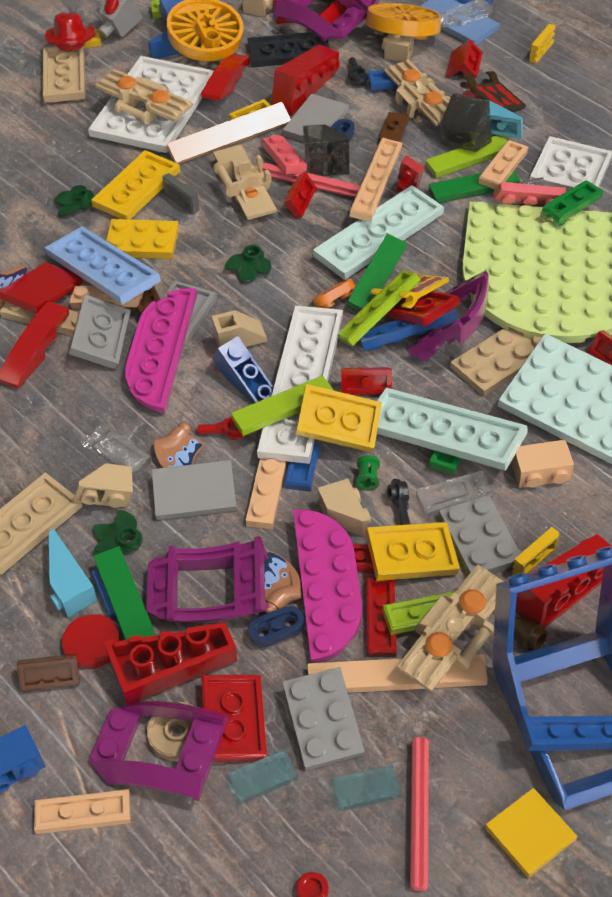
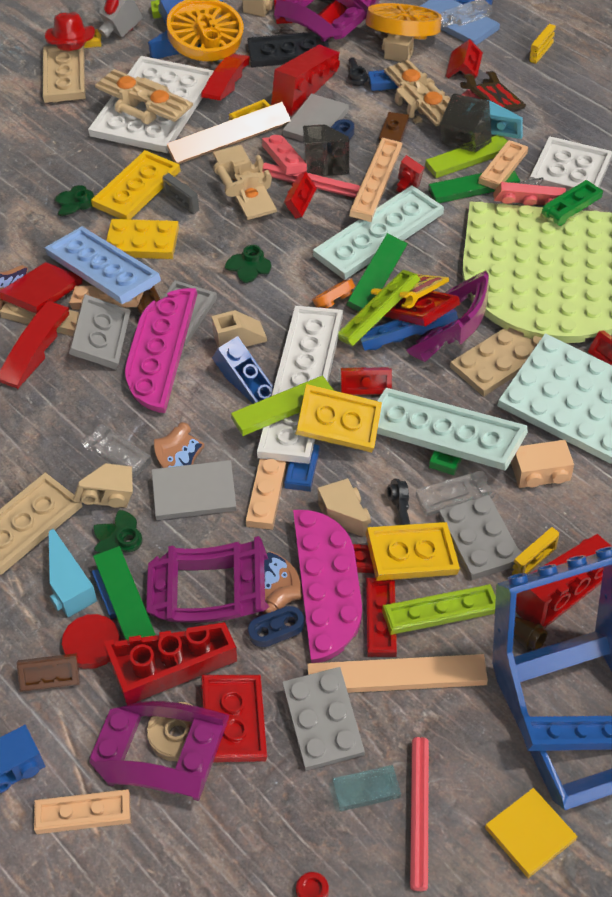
red plate [197,417,246,440] -> none
clear light blue tile [228,750,298,805] -> none
green bush [356,455,380,491] -> none
tan piece [397,564,504,692] -> none

